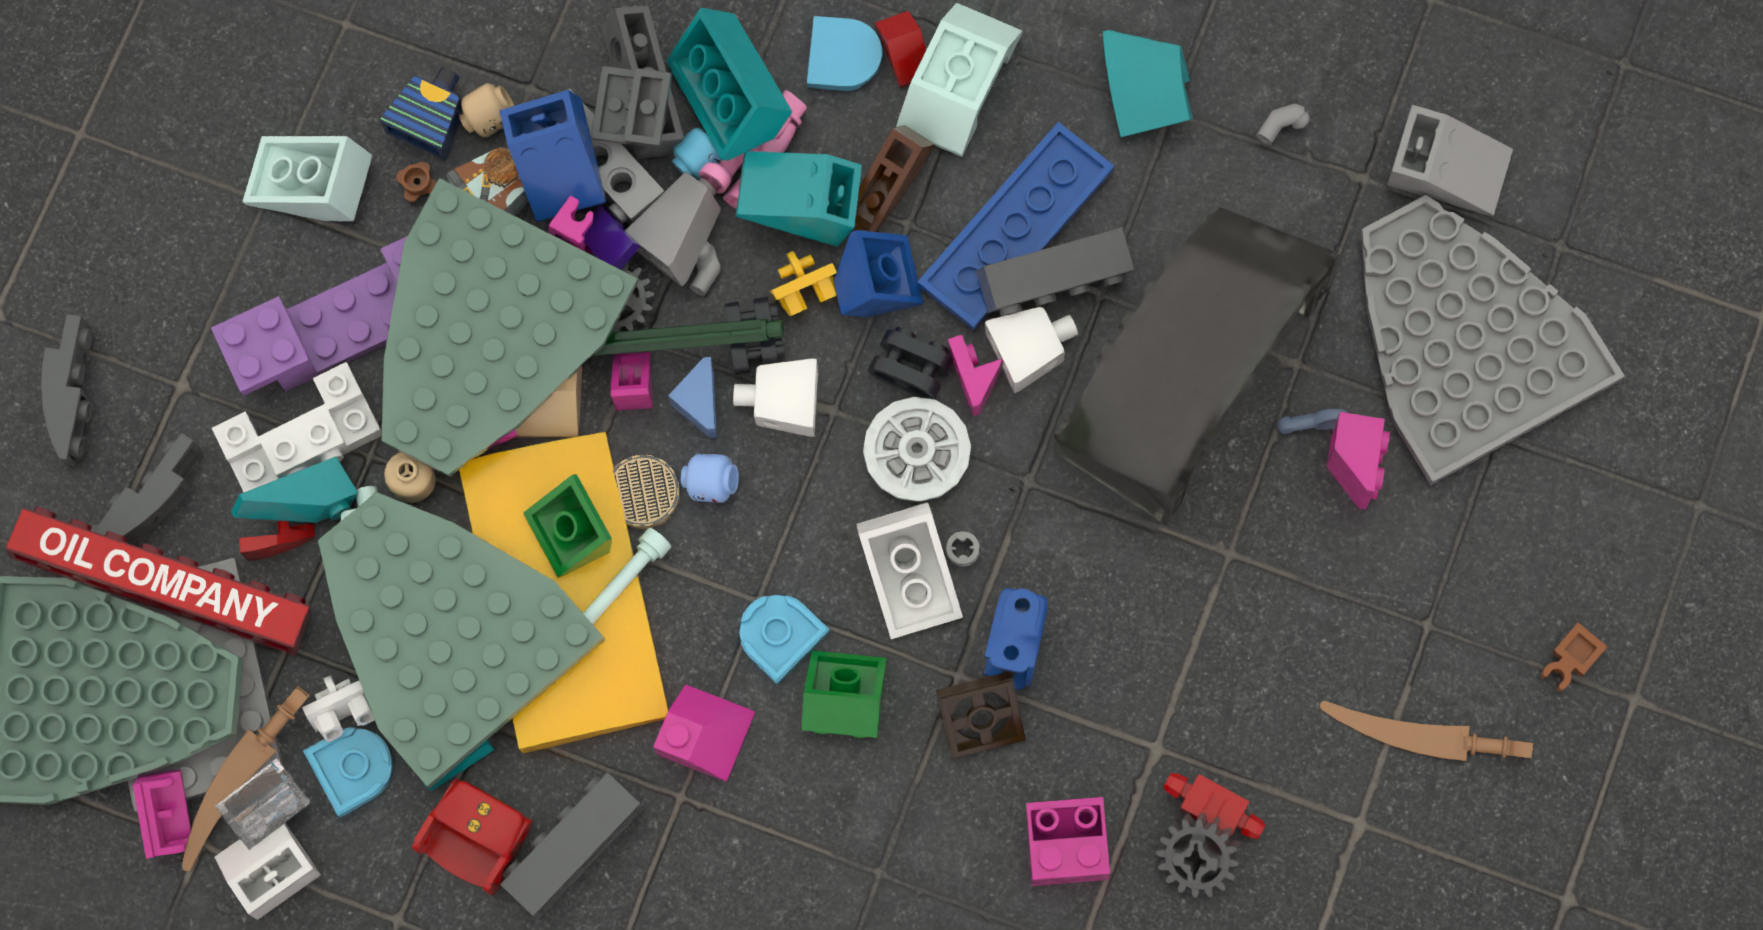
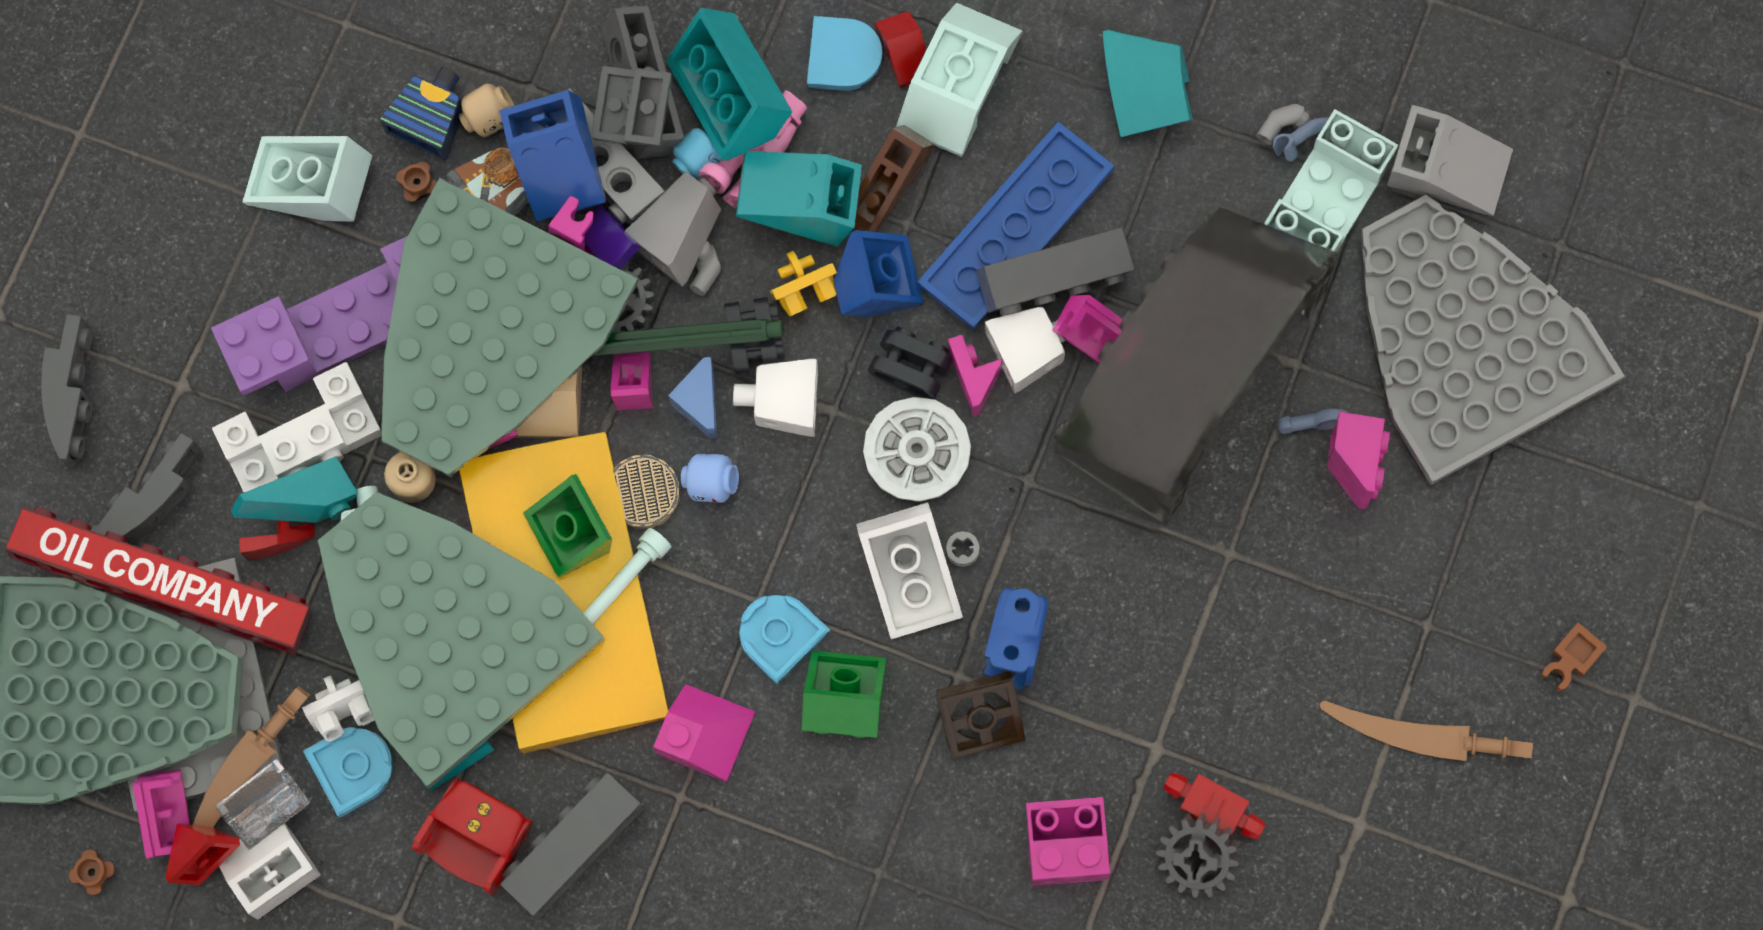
none -> dark orange plate [69,850,115,895]
none -> red slope [166,823,240,886]
none -> dark pink hinge [1052,295,1144,369]
none -> light aqua slope [1260,109,1399,267]
none -> sand blue piece [1273,117,1329,161]

